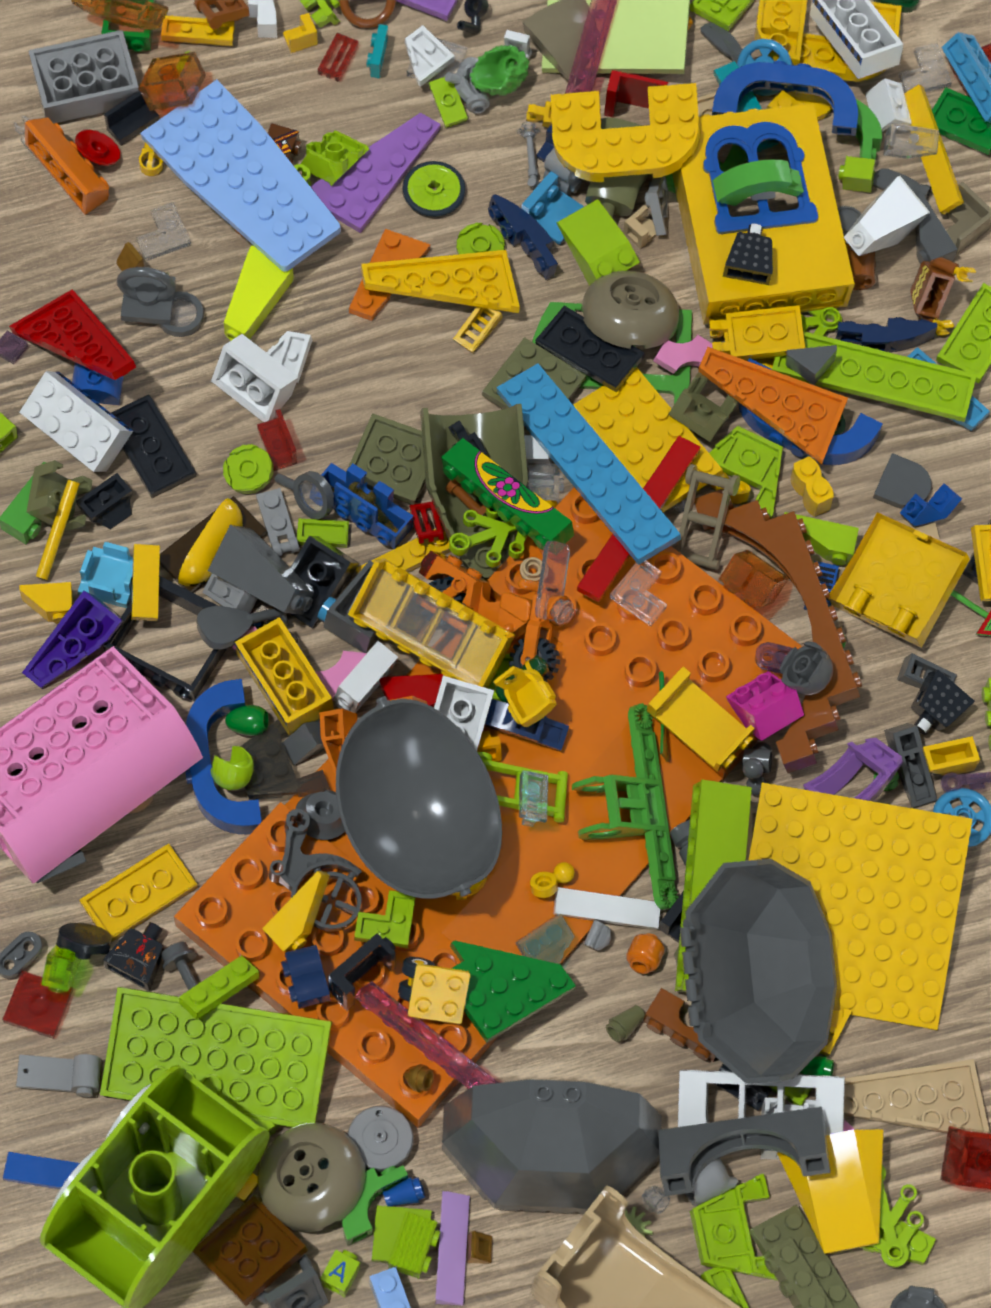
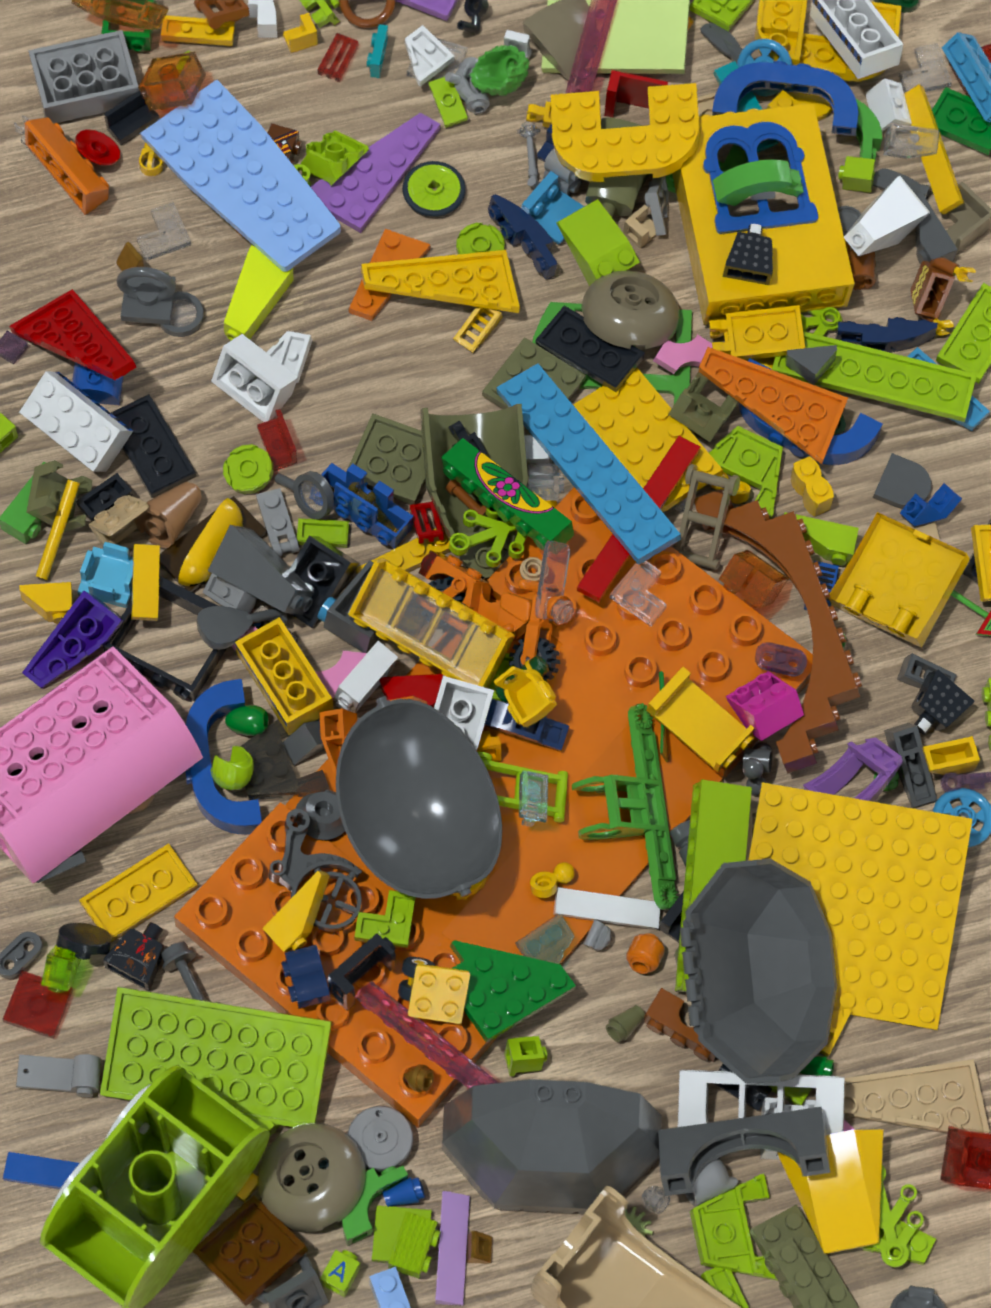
lime plate [179,955,259,1020] -> none
dark grey cylinder [780,642,833,695] -> none
none -> tan bracket [88,495,149,547]
none -> medium nougat cone [134,482,202,549]
none -> lime brick [504,1036,547,1076]

